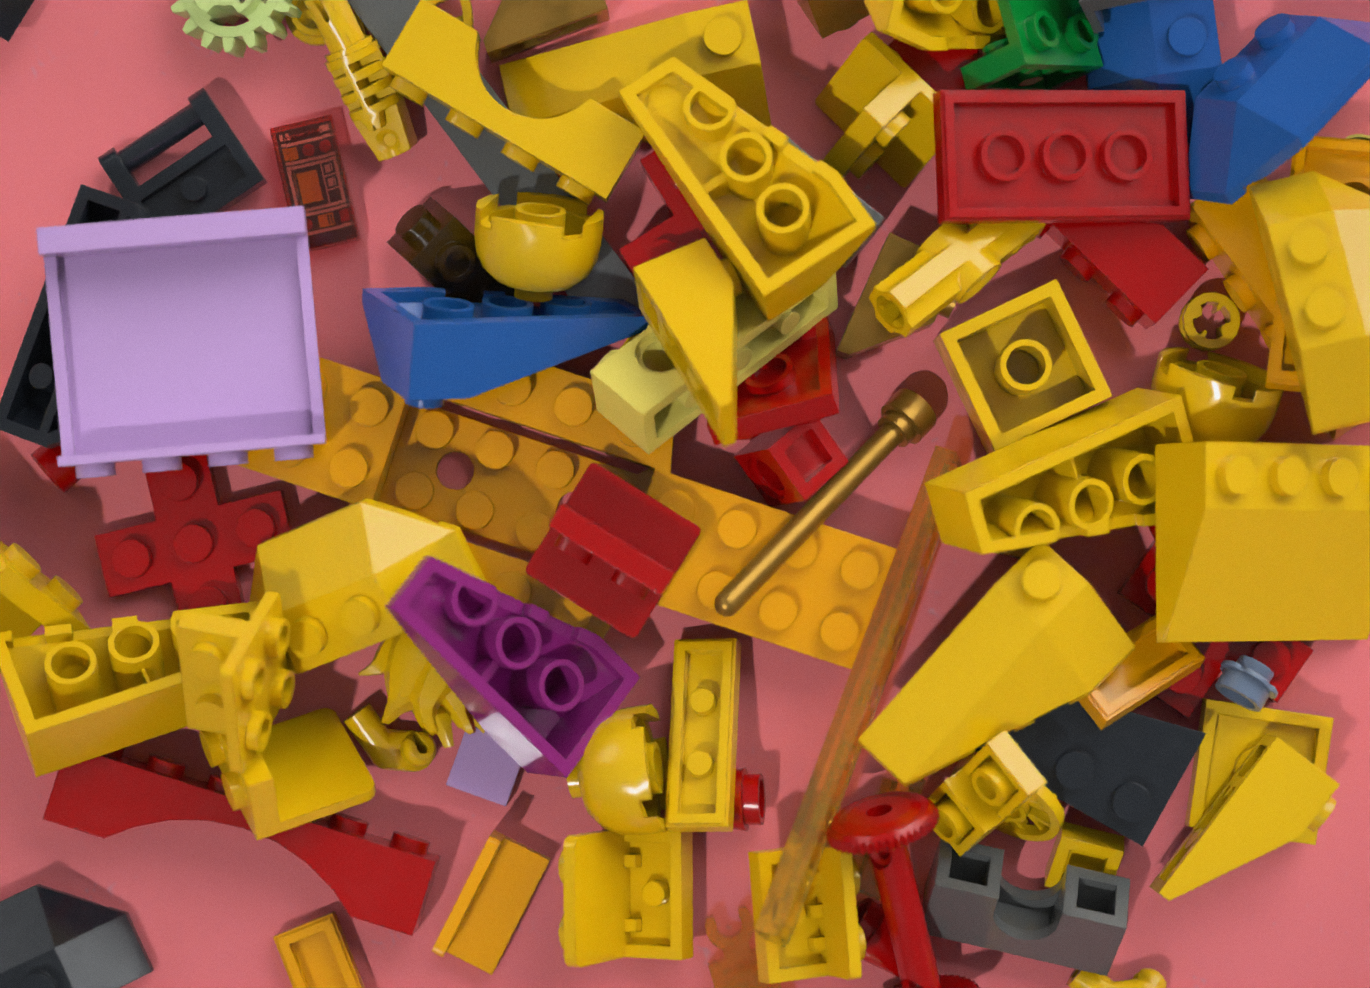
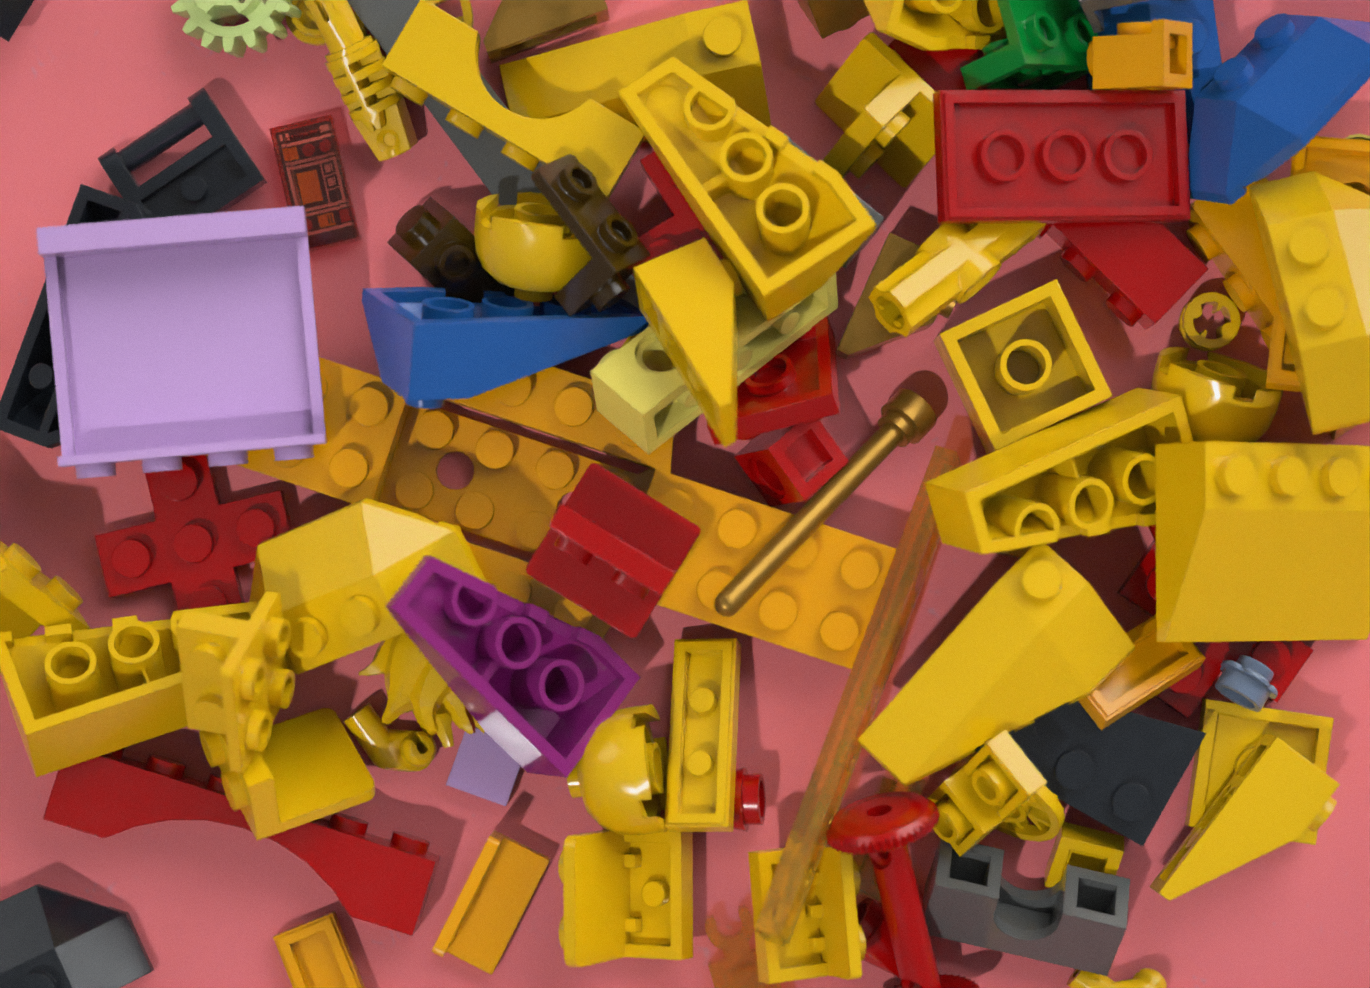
red hinge [31,445,80,493] -> none
none -> dark brown bracket [531,154,651,316]
none -> light orange brick [1087,19,1192,90]

